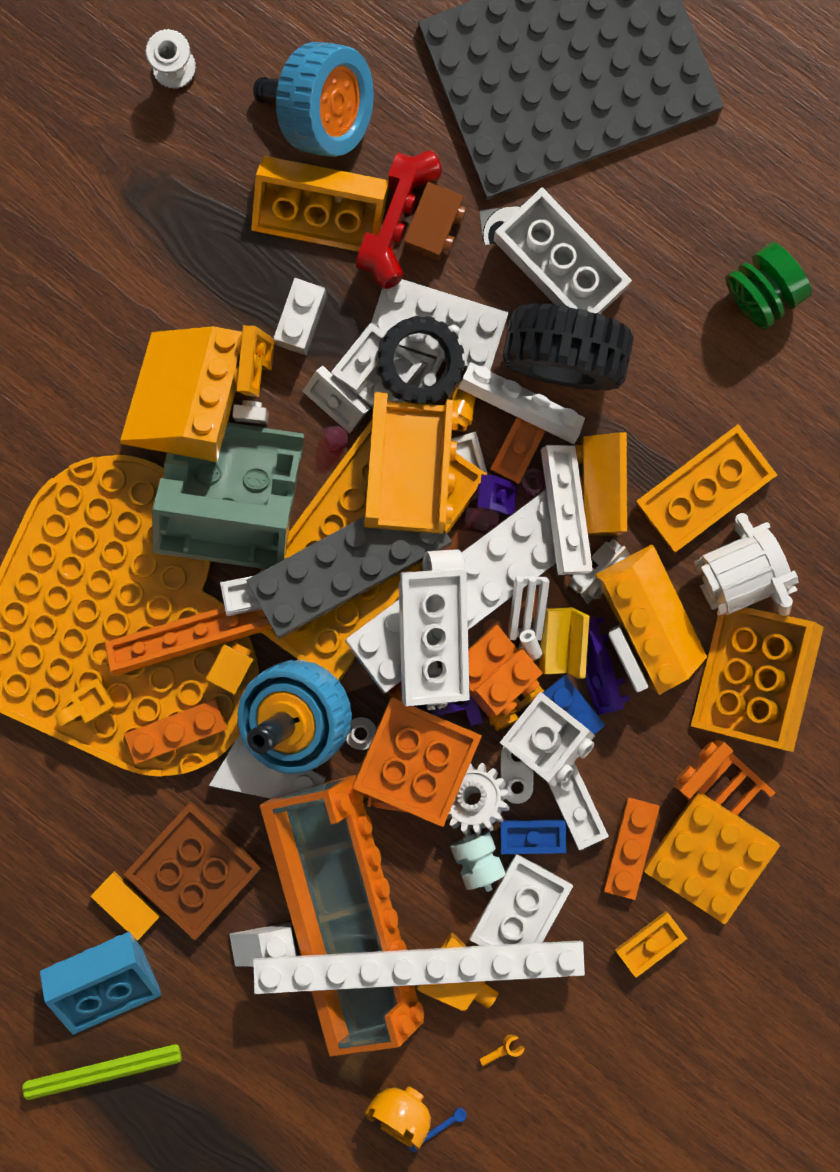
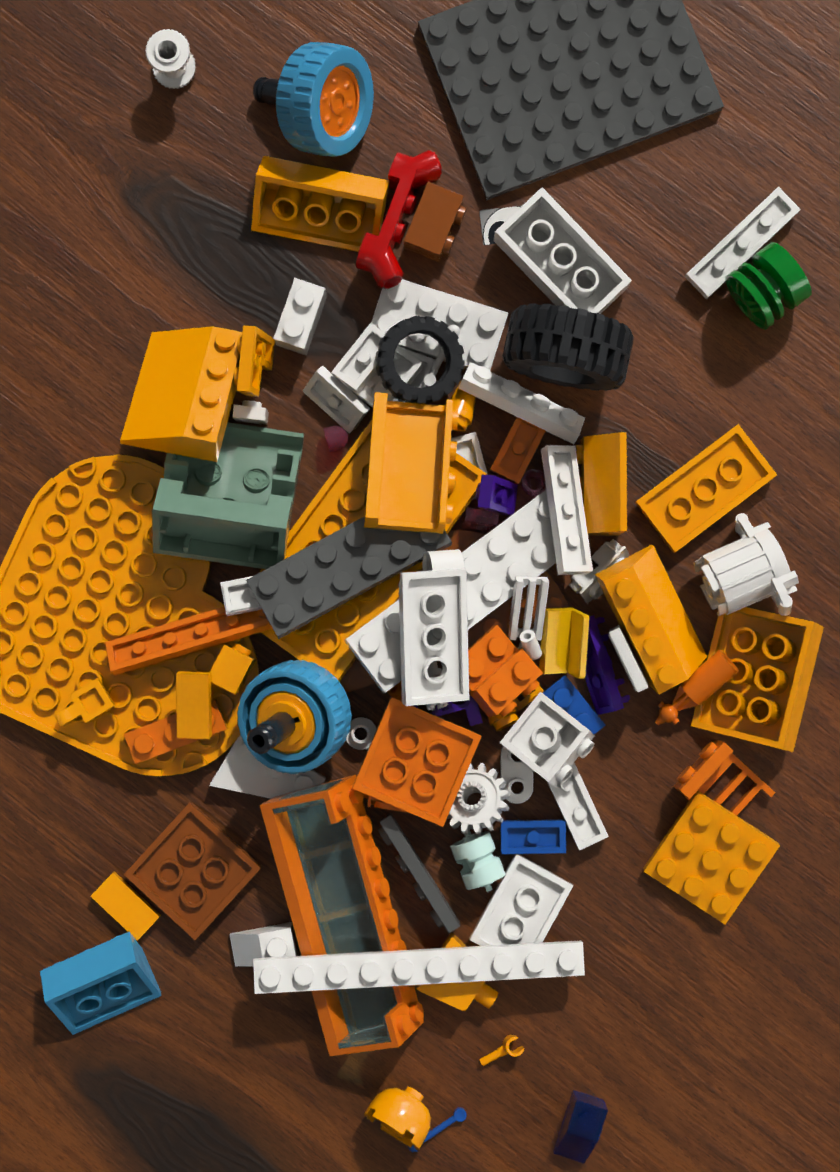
lime axle [22,1044,182,1100] -> none
orange plate [603,797,660,900] -> none
light orange plate [615,911,687,978] -> none
none -> light orange tile [176,671,212,739]
none -> dark grey plate [378,812,460,933]
none -> clear blue slope [553,1090,608,1164]
none -> orange wheel [655,650,739,725]
none -> white plate [684,187,801,299]

